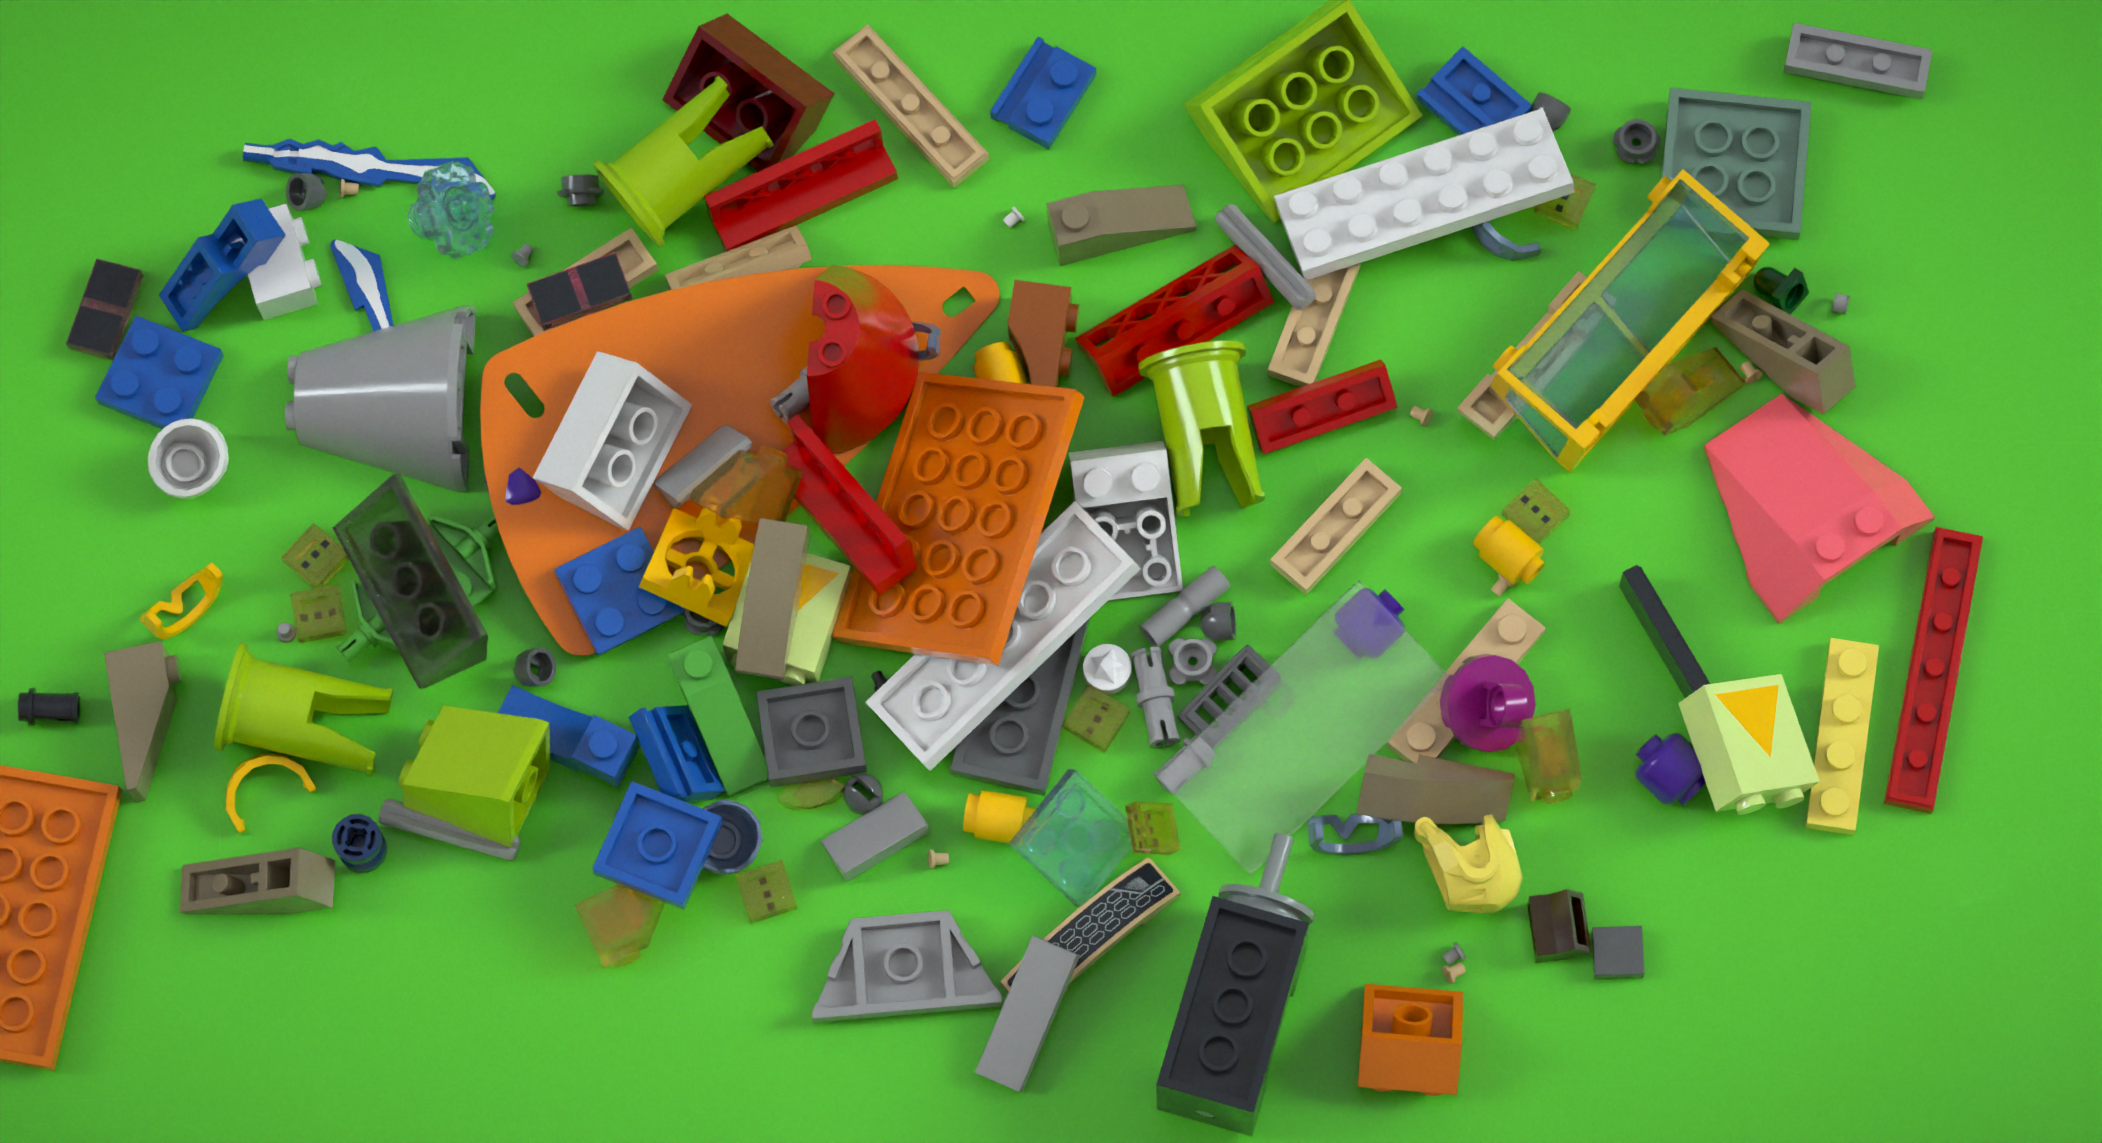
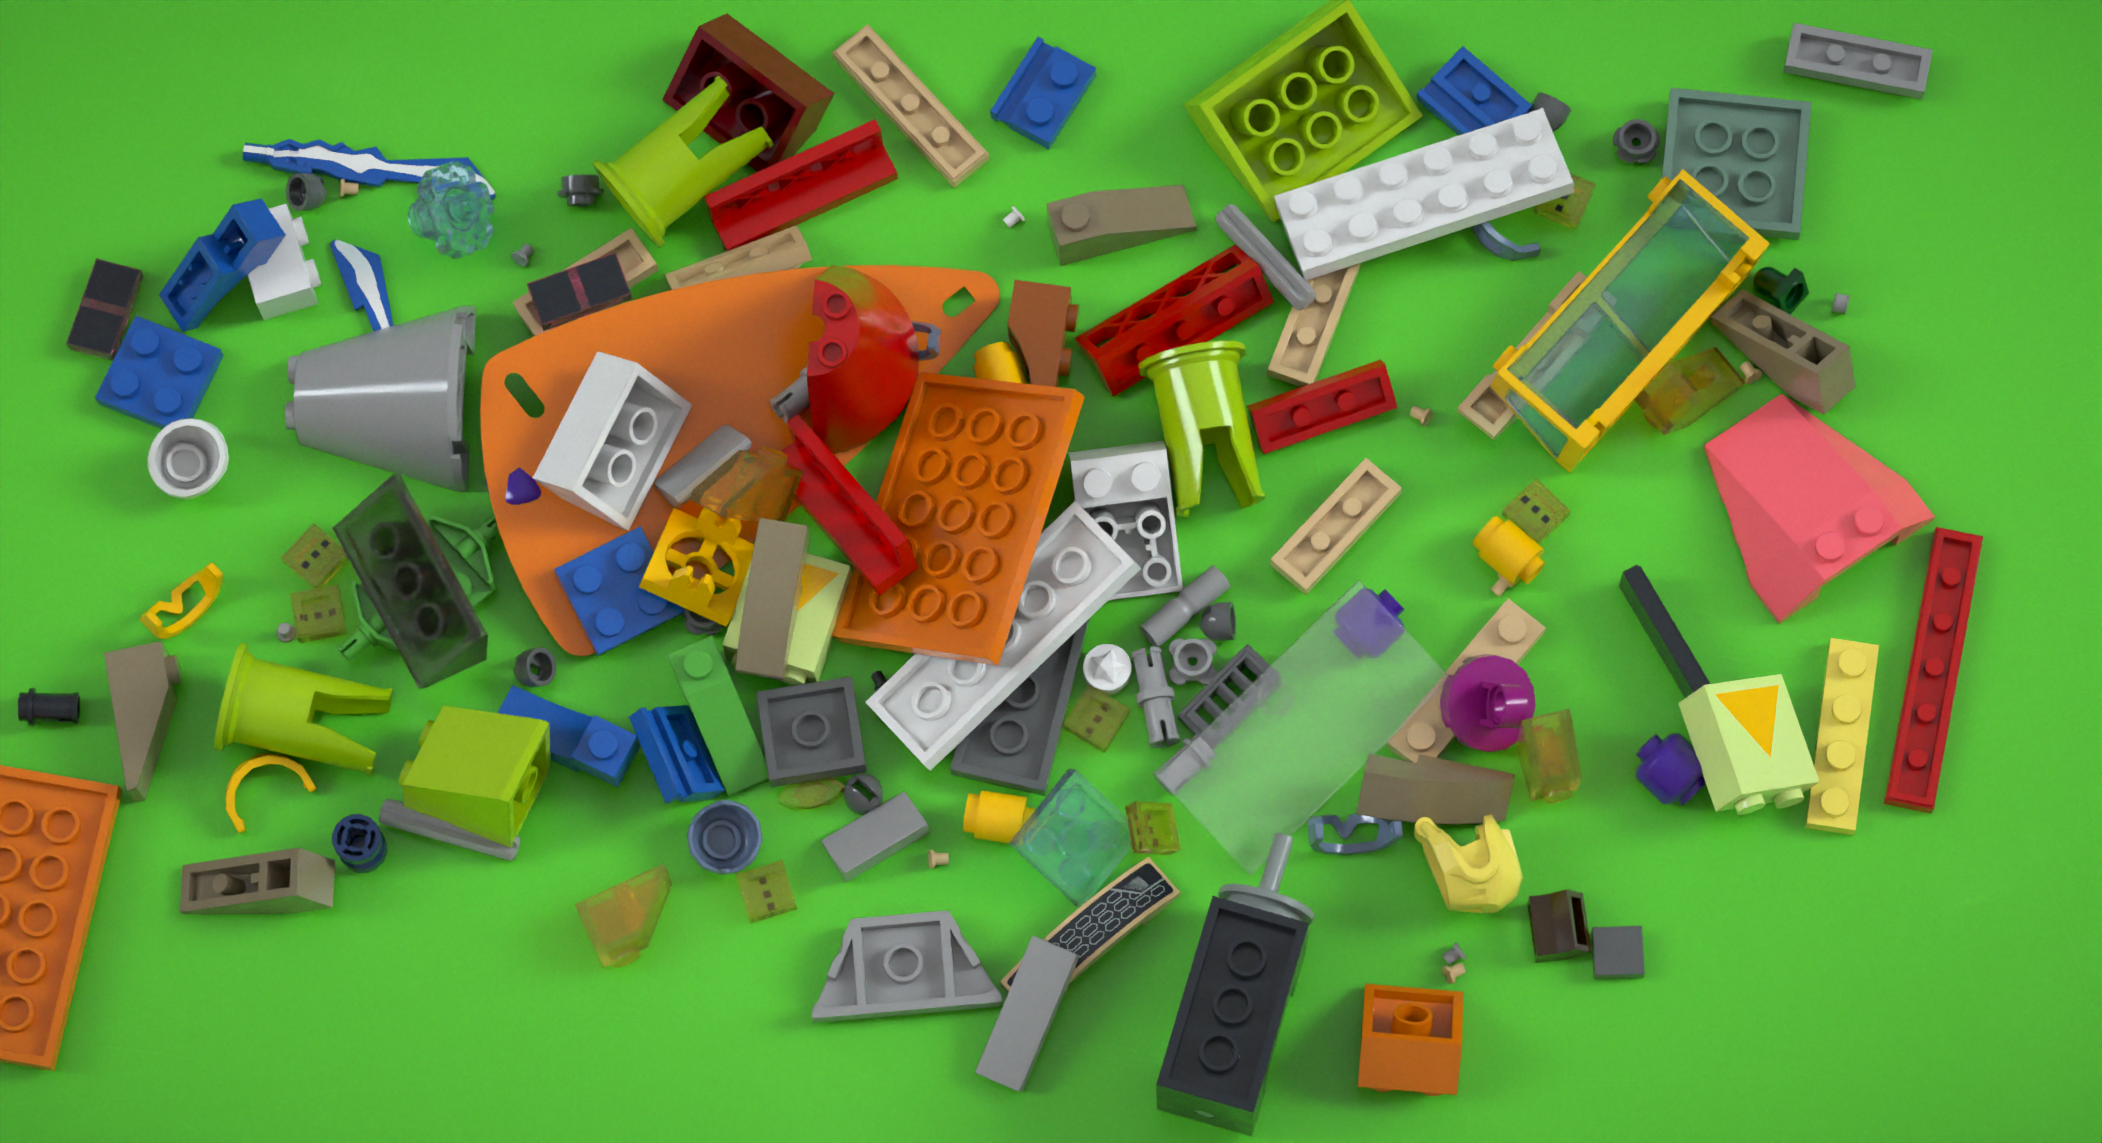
blue plate [592,781,723,910] -> none

